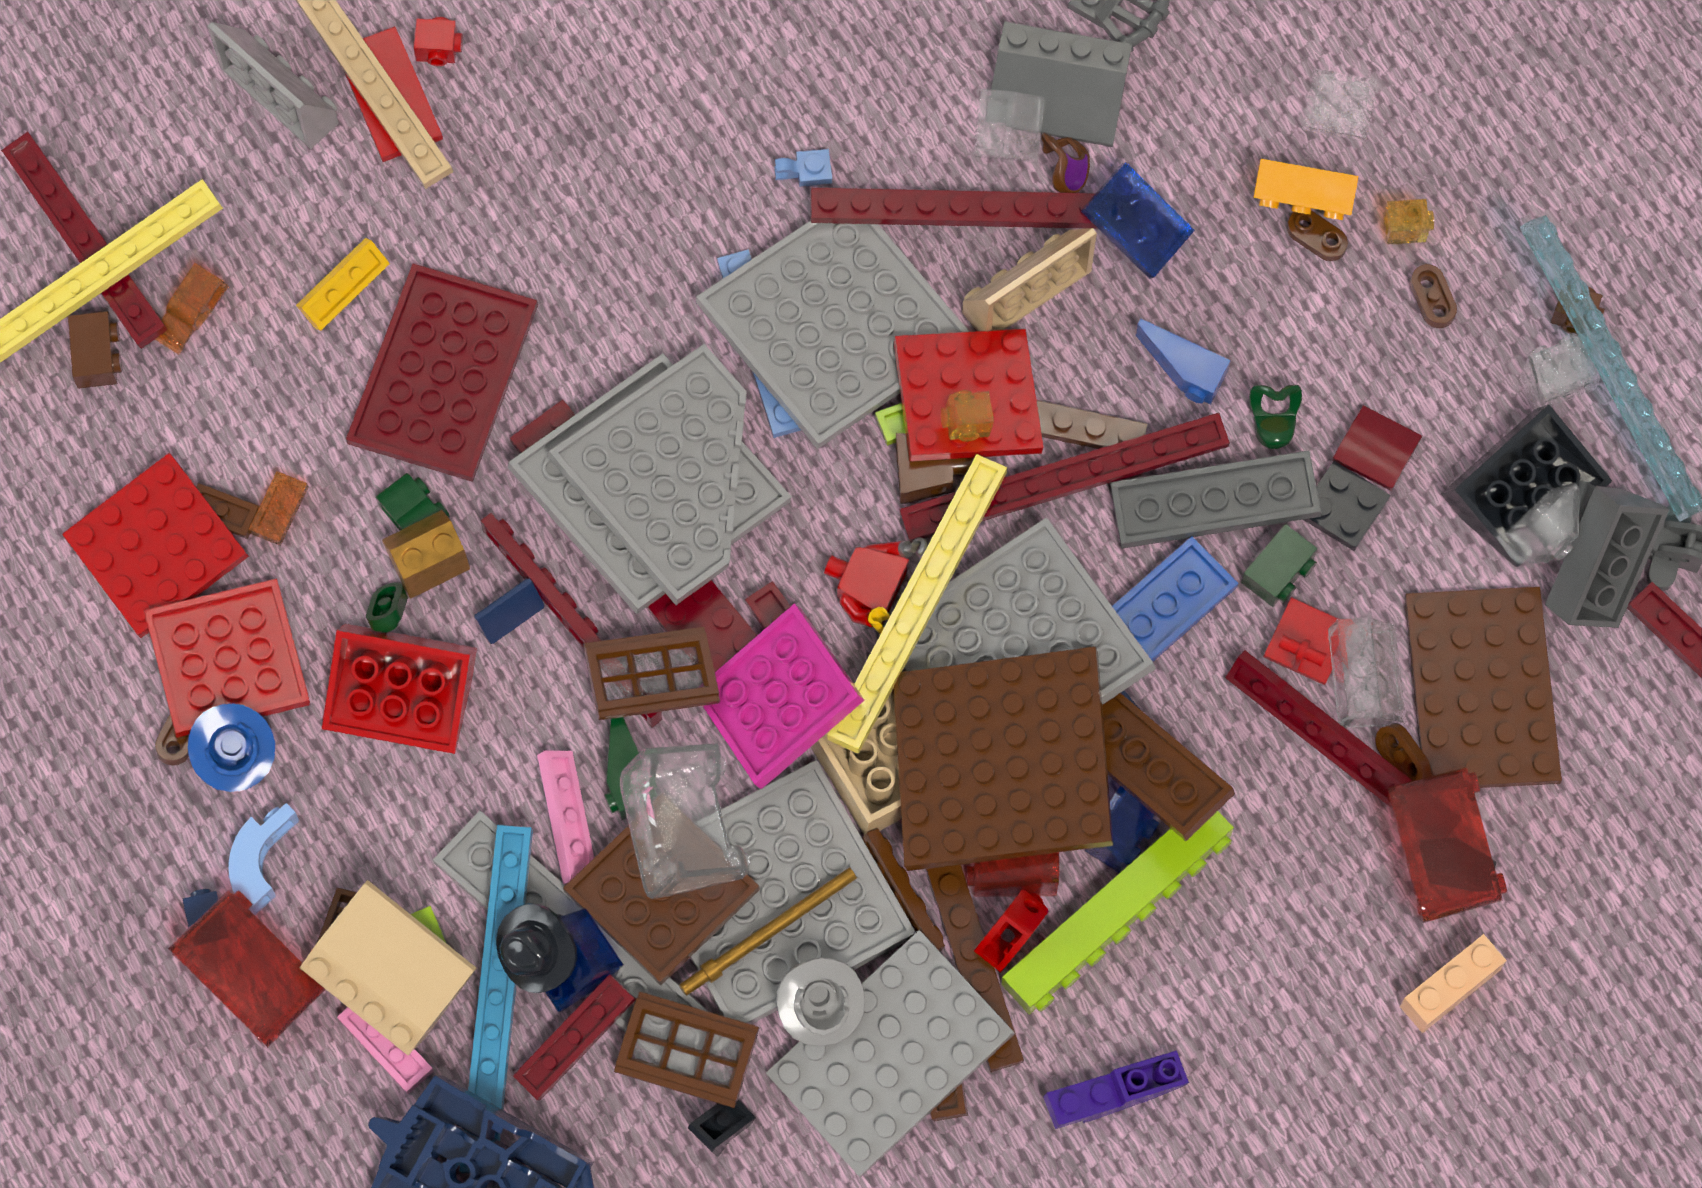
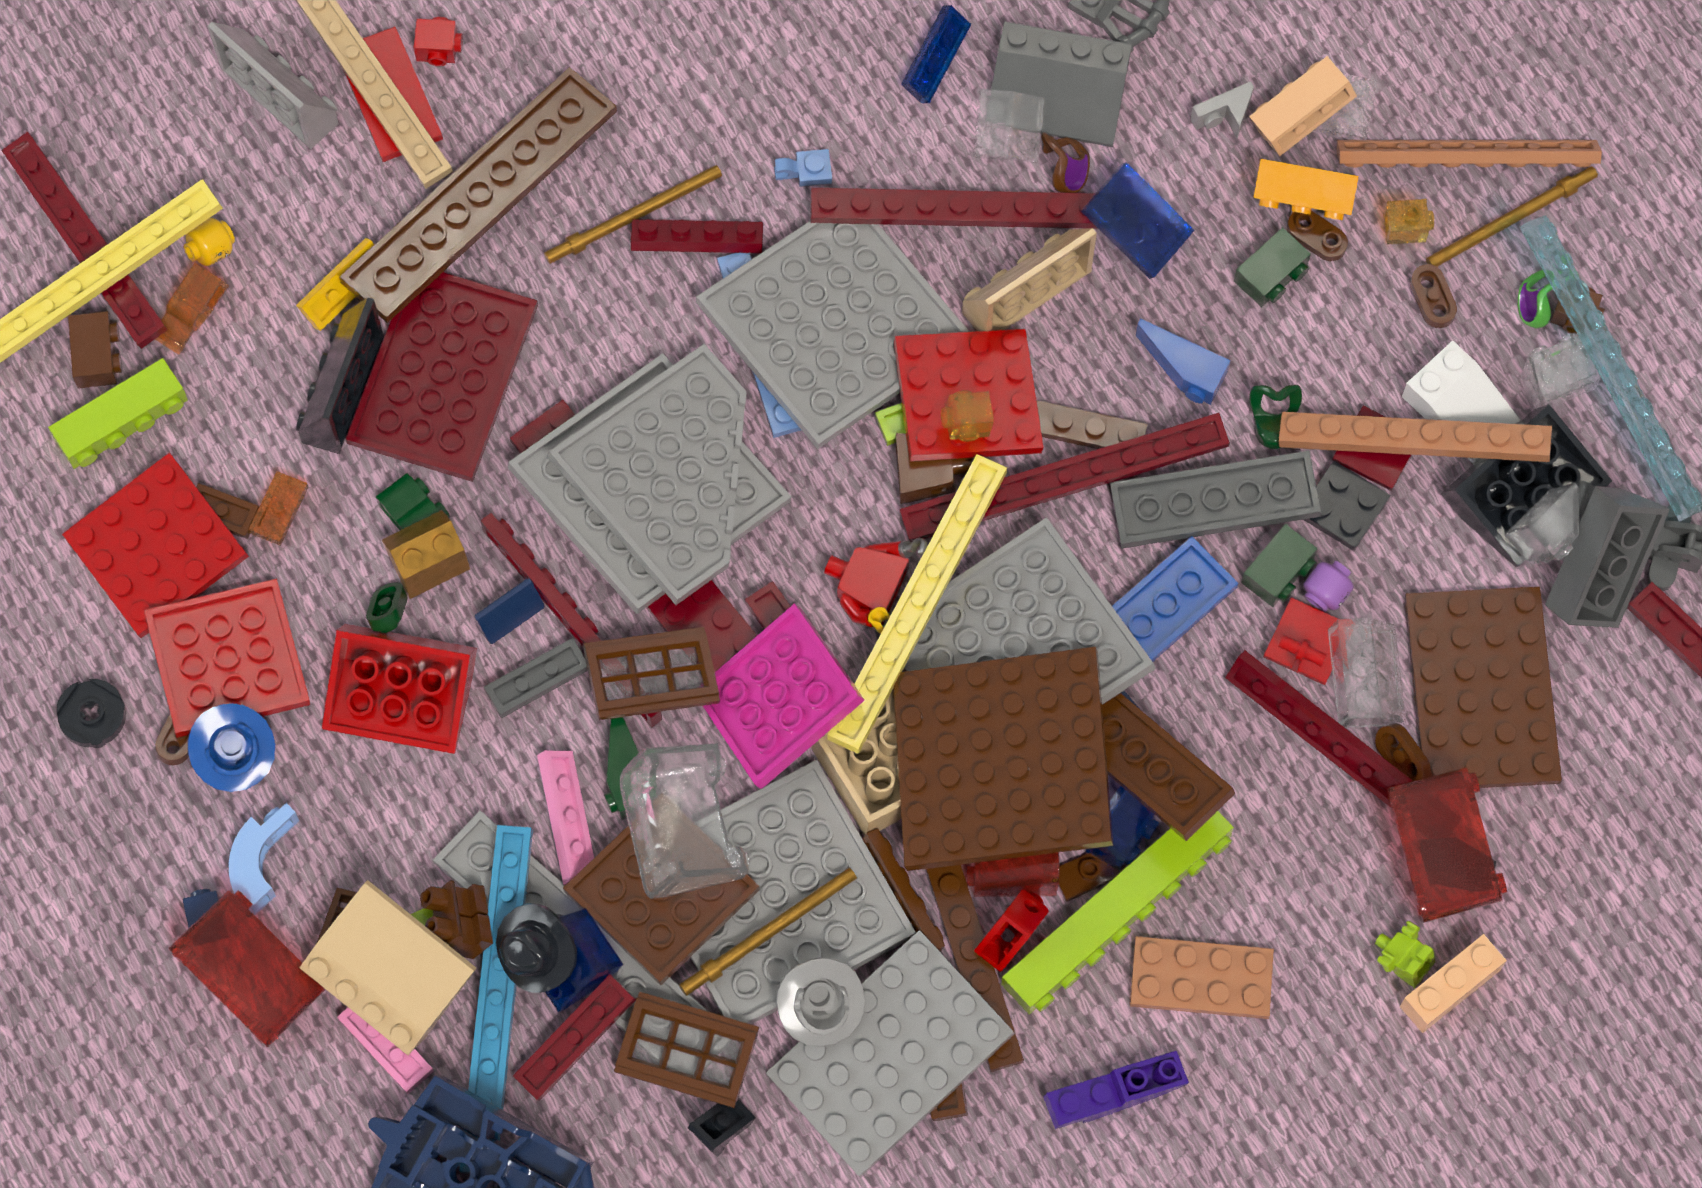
none -> lime brick [48,358,188,469]
none -> black plate [56,679,126,748]
none -> yellow head [183,218,235,266]
none -> black slope [296,297,384,454]
none -> plate [339,67,617,323]
none -> reddish brown hips [420,880,493,959]
none -> dark grey plate [484,638,588,719]
none -> pearl gold bar [544,165,722,264]
none -> dark red plate [631,219,763,253]
none -> clear blue plate [901,5,971,104]
none -> reddish brown plate [1051,843,1126,902]
none -> nougat plate [1130,936,1274,1019]
none -> light grey slope [1190,81,1254,139]
none -> brick [1234,227,1311,308]
none -> light nougat brick [1249,56,1357,156]
none -> nougat plate [1279,412,1552,462]
none -> medium lavender head [1303,561,1354,612]
none -> nougat plate [1336,140,1602,168]
none -> lime piece [1375,921,1436,988]
none -> white slope [1402,341,1520,464]
none -> pearl gold bar [1426,166,1598,267]
none -> bright green piece [1518,269,1574,328]

